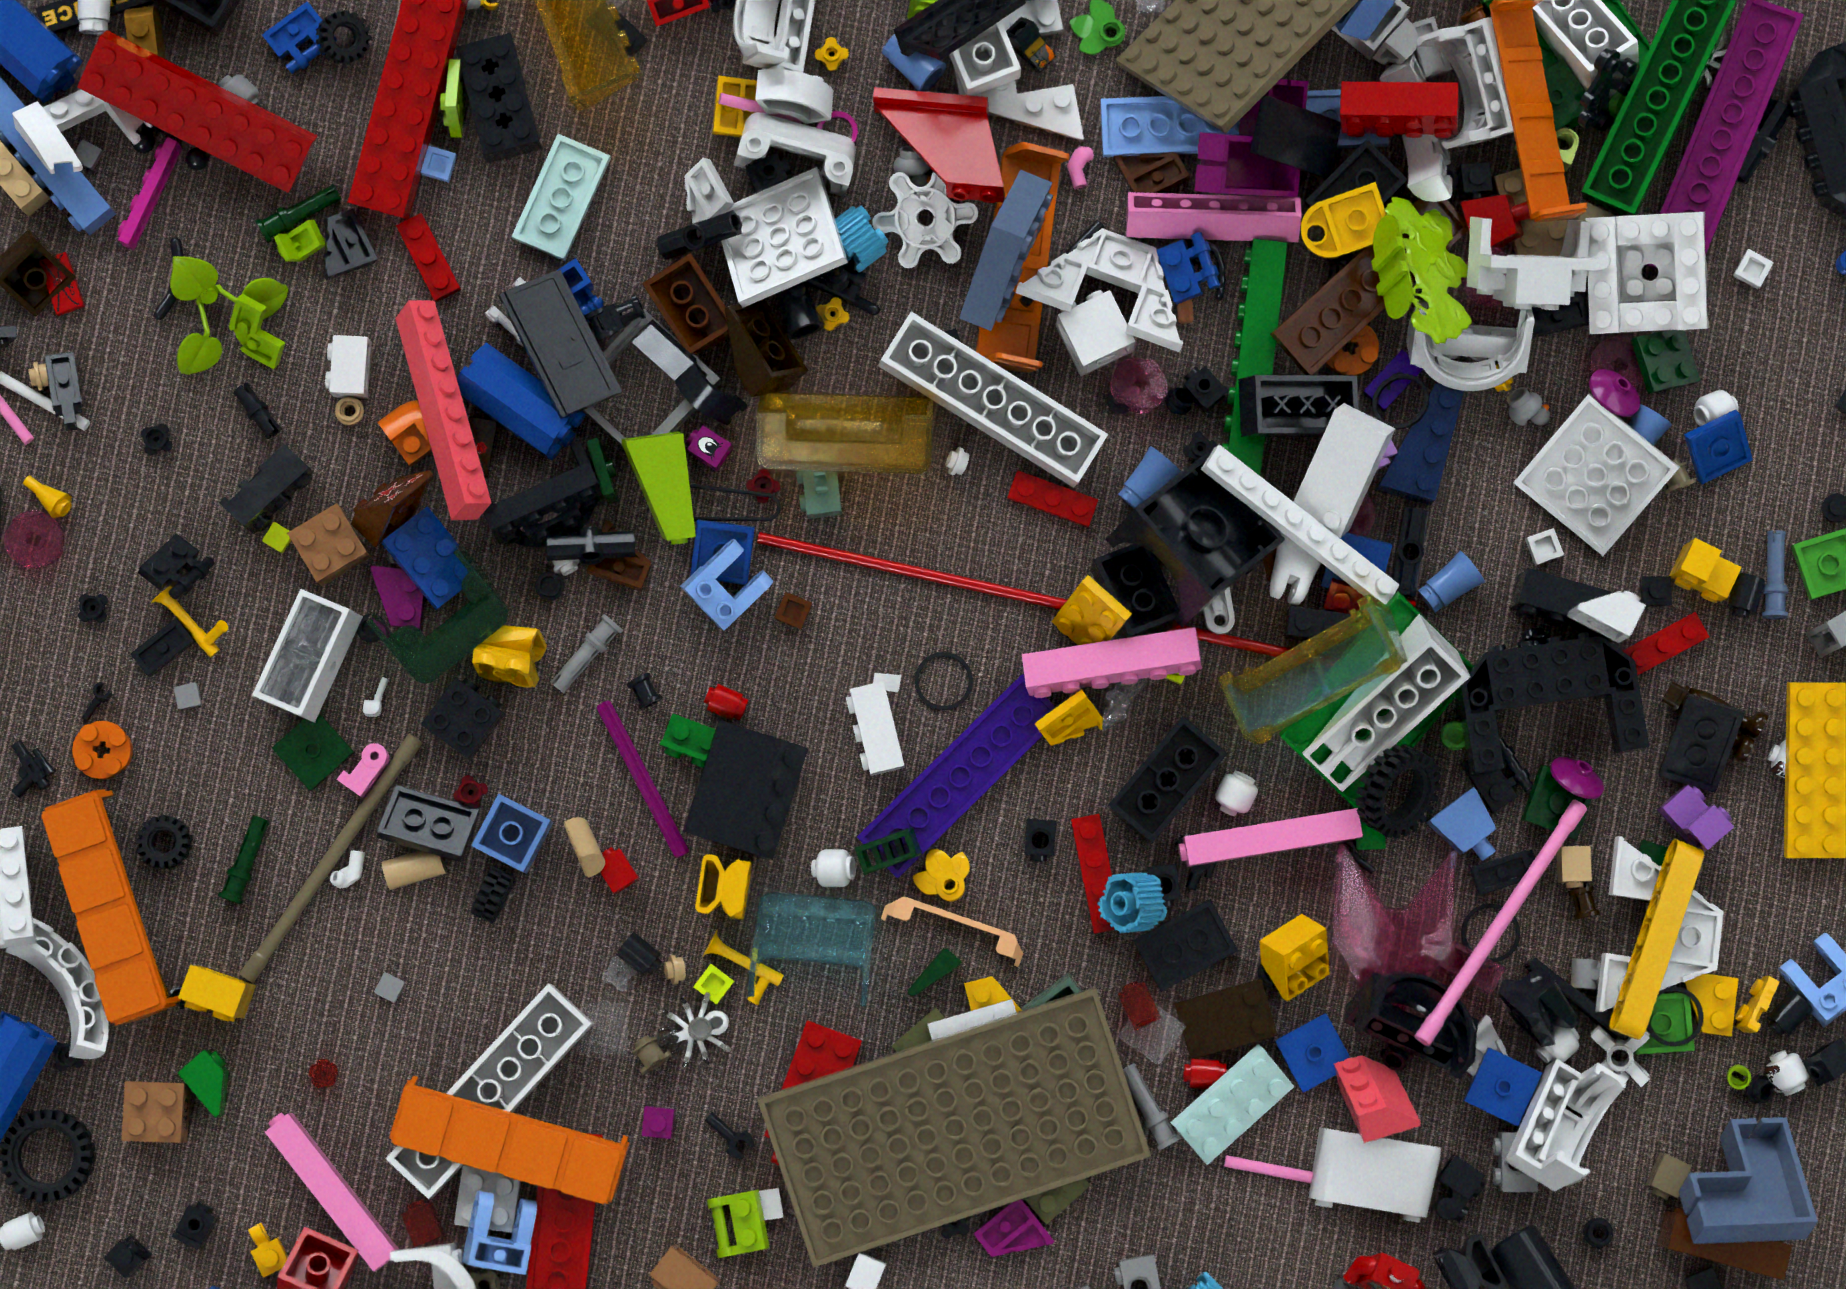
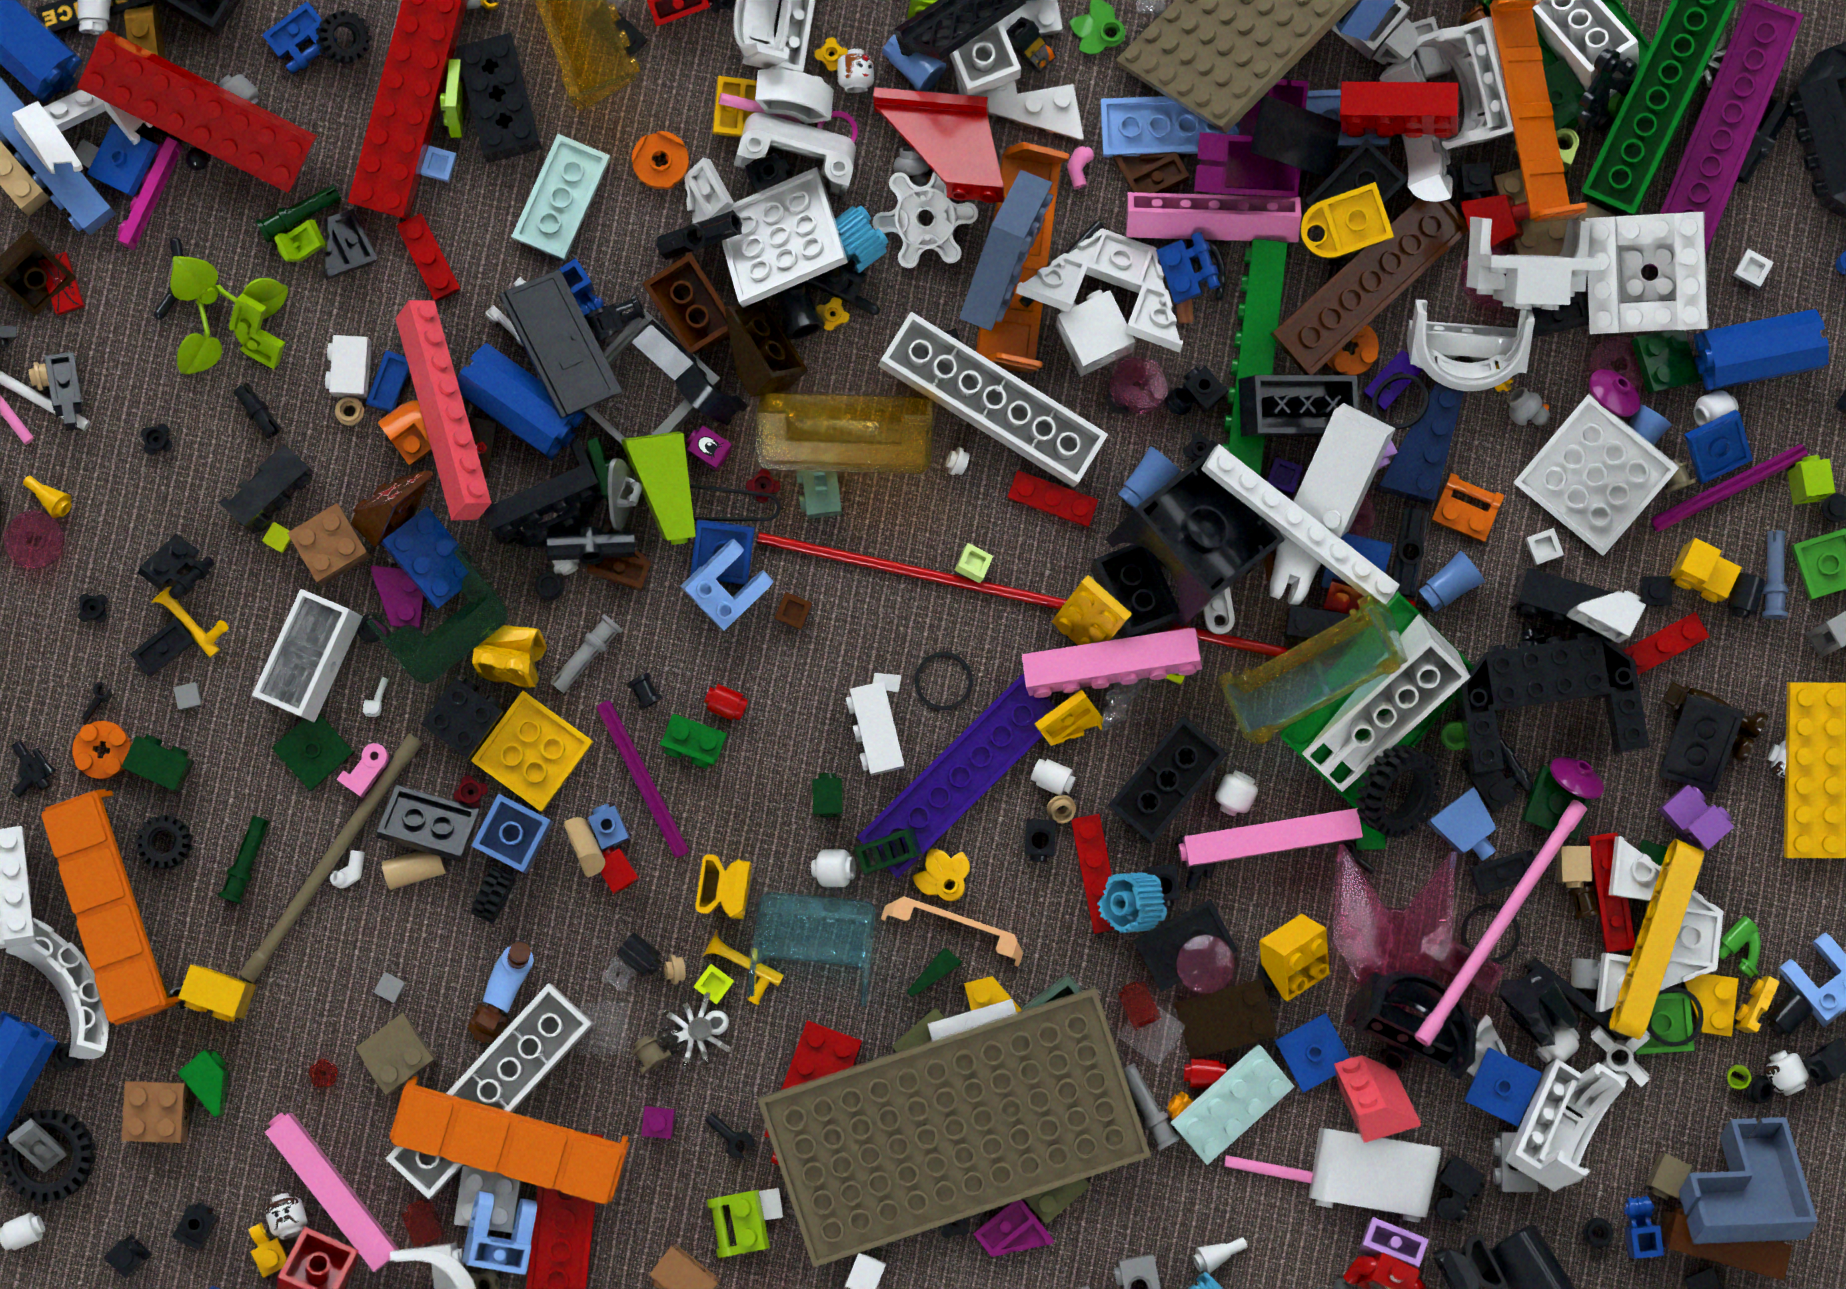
black slope [683,720,808,860] -> none
lime plant [1371,197,1472,344] -> none
none -> light grey plate [7,1119,67,1173]
none -> blue plate [87,123,159,197]
none -> dark green brick [121,734,194,793]
none -> white head [265,1193,307,1240]
none -> dark tan slope [356,1012,438,1095]
none -> blue tile [366,350,410,413]
none -> piece [467,942,534,1044]
none -> yellow plate [471,691,594,812]
none -> medium blue brick [588,803,631,851]
none -> light grey shield [608,458,643,530]
none -> orange plate [632,131,689,190]
none -> dark green brick [812,773,844,818]
none -> white head [838,49,874,93]
none -> yellowish green plate [955,543,993,583]
none -> white brick [1030,758,1076,795]
none -> tan plate [1047,795,1076,823]
none -> light orange plate [1167,1091,1193,1120]
none -> clear pink dish [1176,935,1235,994]
none -> white cone [1193,1237,1247,1274]
none -> dark purple plate [1267,457,1303,495]
none -> lavender brick [1358,1217,1429,1269]
none -> orange plate [1430,473,1504,543]
none -> red plate [1587,832,1635,953]
none -> blue brick [1624,1195,1664,1259]
none -> magenta axle [1651,444,1808,532]
none -> blue brick [1694,309,1829,391]
none -> bright green plant [1719,916,1761,979]
none -> lime brick [1787,455,1836,505]

